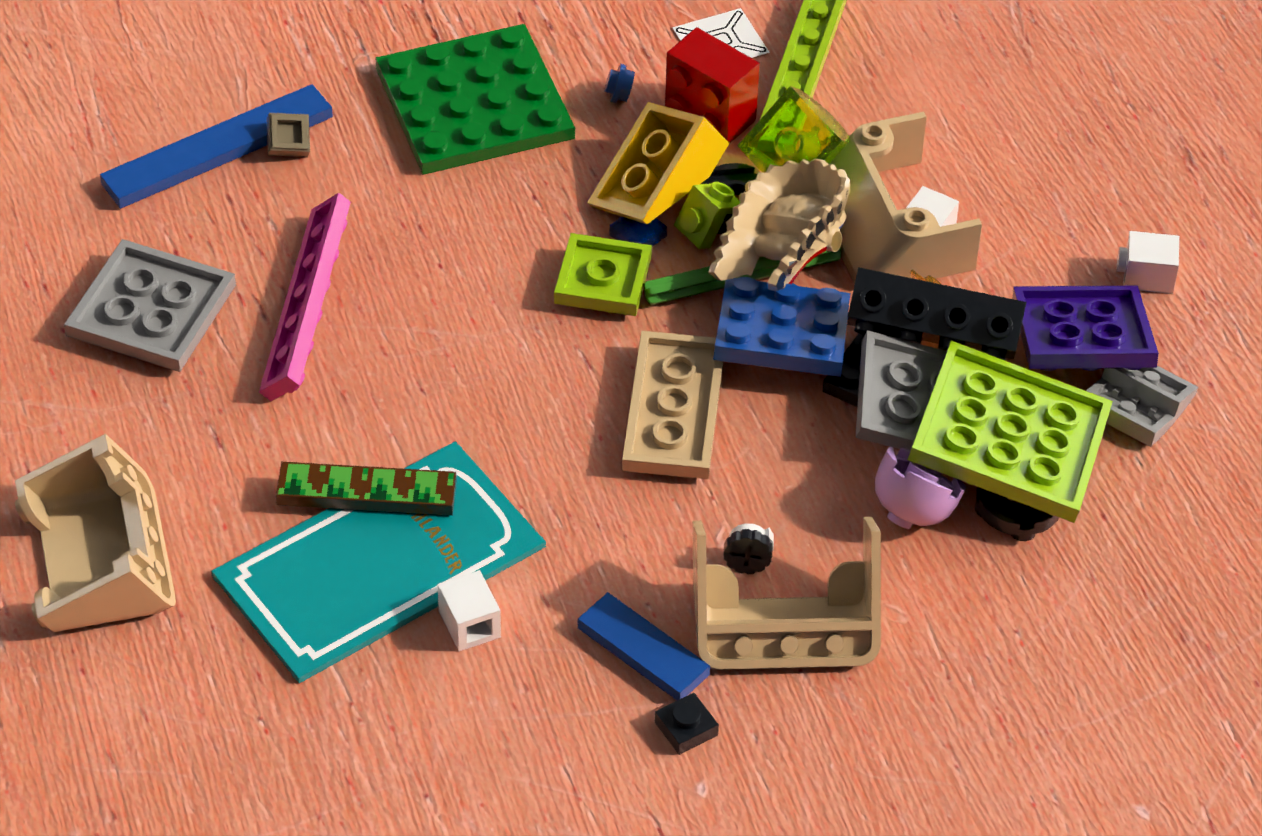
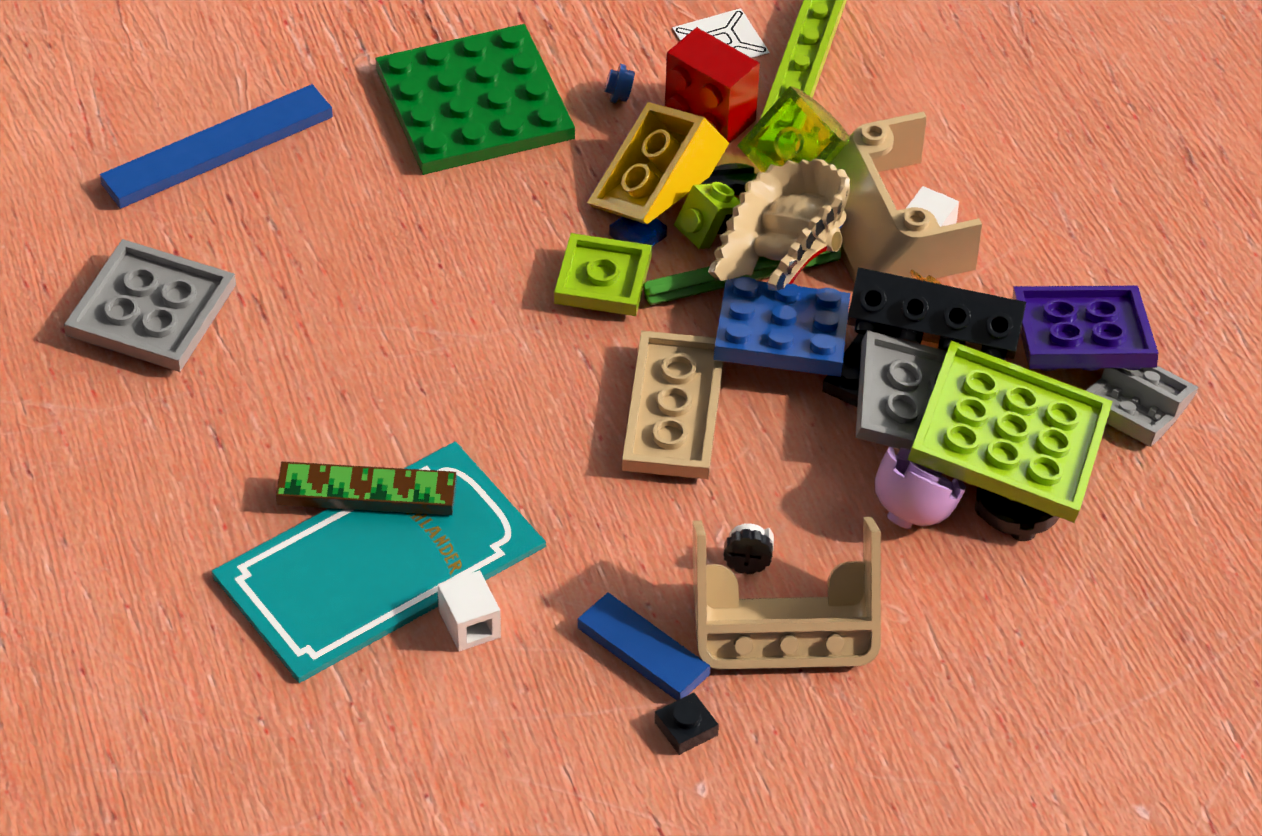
tan windscreen [15,434,176,632] -> none
dark pink plate [259,193,351,402] -> none
dark tan tile [267,113,310,157] -> none
white brick [1117,231,1179,294] -> none

